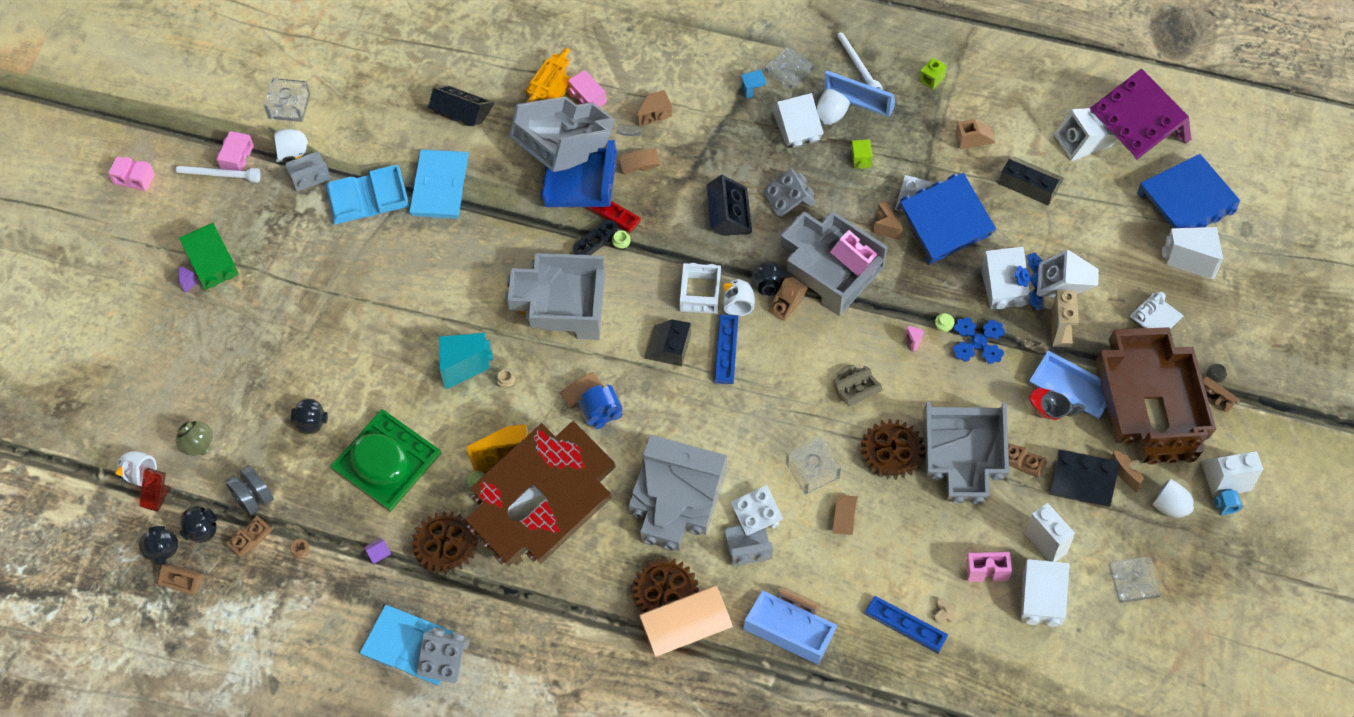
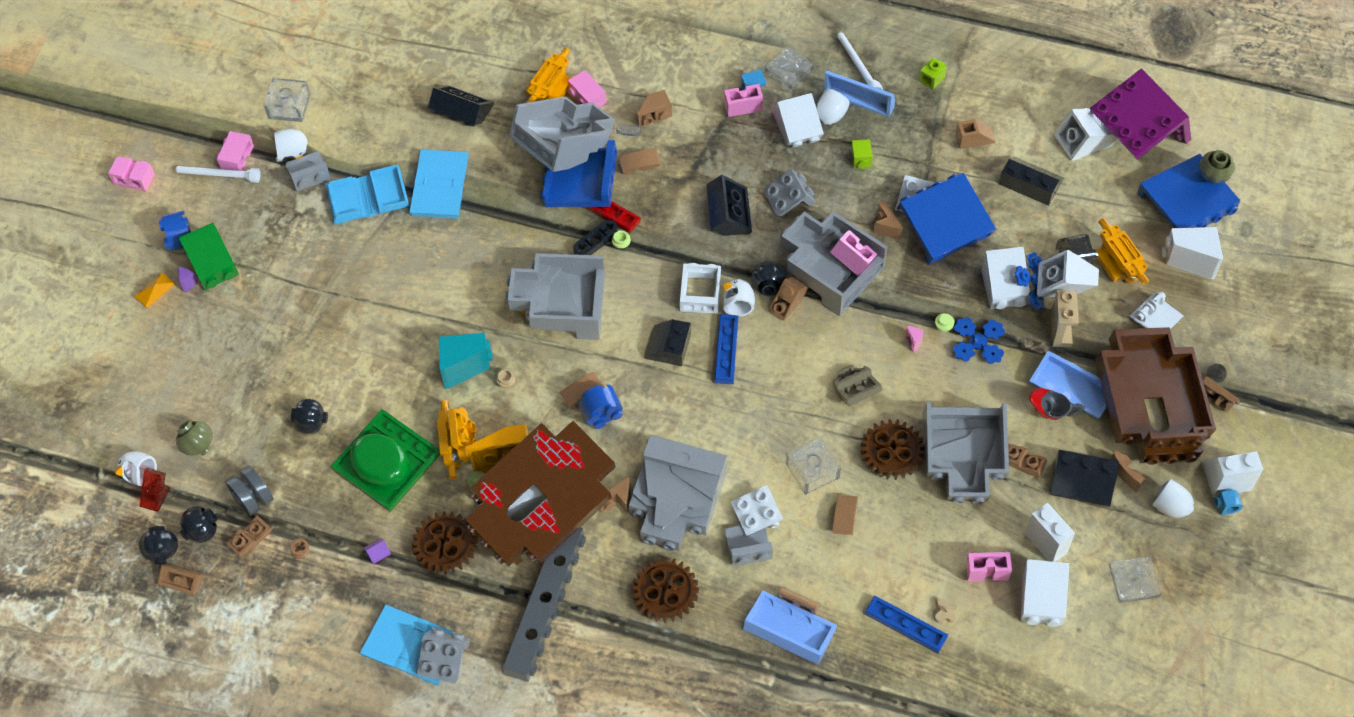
light nougat slope [639,586,733,657] -> none
none -> light orange slope [134,272,175,308]
none -> blue brick [159,210,191,251]
none -> light orange piece [437,400,477,480]
none -> dark grey piece [503,527,586,682]
none -> medium nougat slope [599,477,631,513]
none -> bright pink brick [724,84,763,117]
none -> clear smoke brick [1056,234,1097,265]
none -> light orange piece [1094,218,1149,285]
none -> olive plant [1199,150,1235,184]

